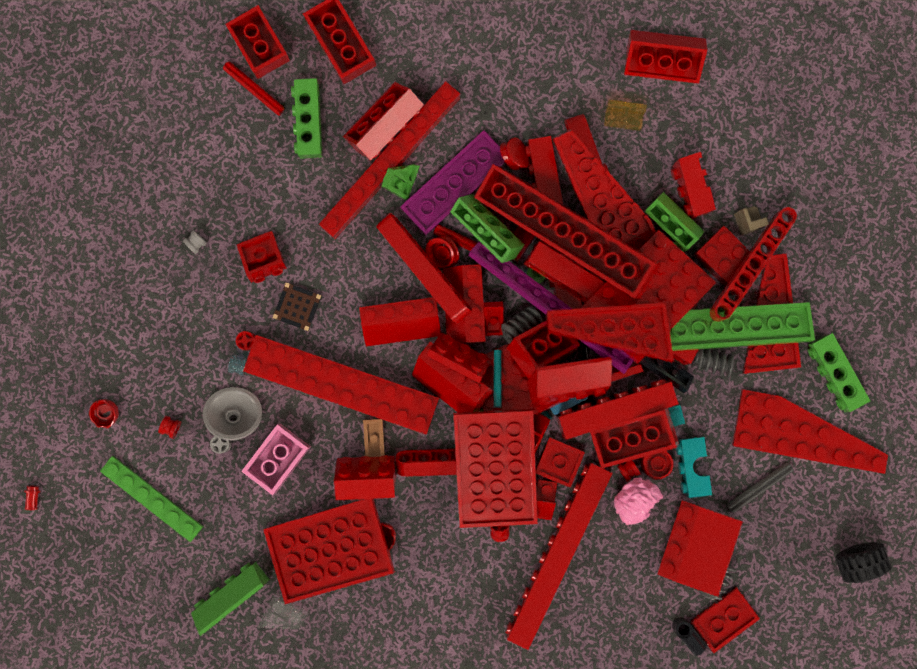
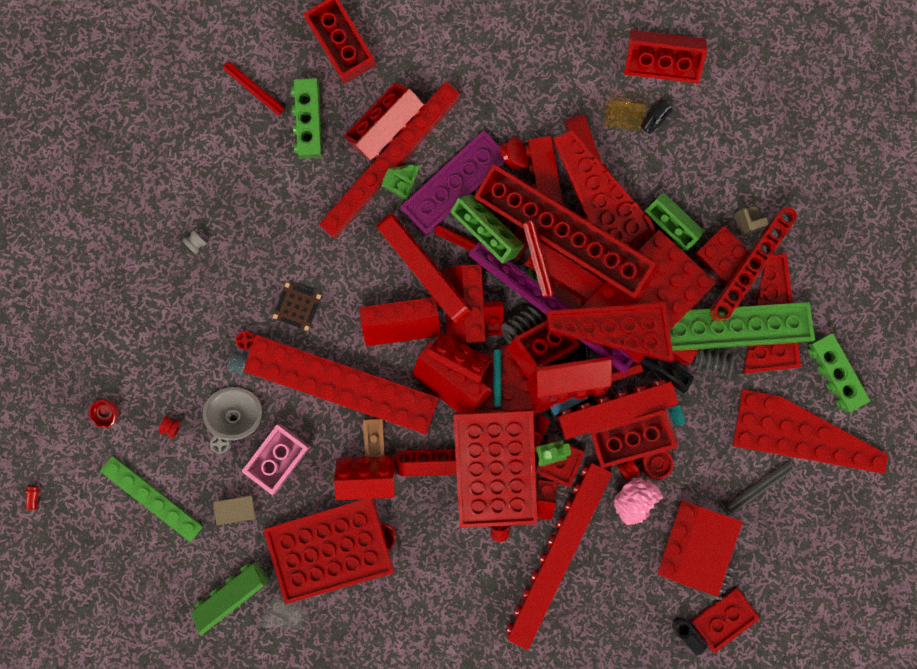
red brick [225,5,290,79] -> none
red plate [237,231,287,283] -> none
red piece [426,236,460,268] -> none
red wedge [671,151,716,219] -> none
teal arch [676,436,712,498] -> none
black tyre [835,542,892,583] -> none
none -> dark tan panel [213,496,258,525]
none -> red axle [523,221,554,297]
none -> bright green hips [535,440,571,466]
none -> black hinge [640,99,673,134]

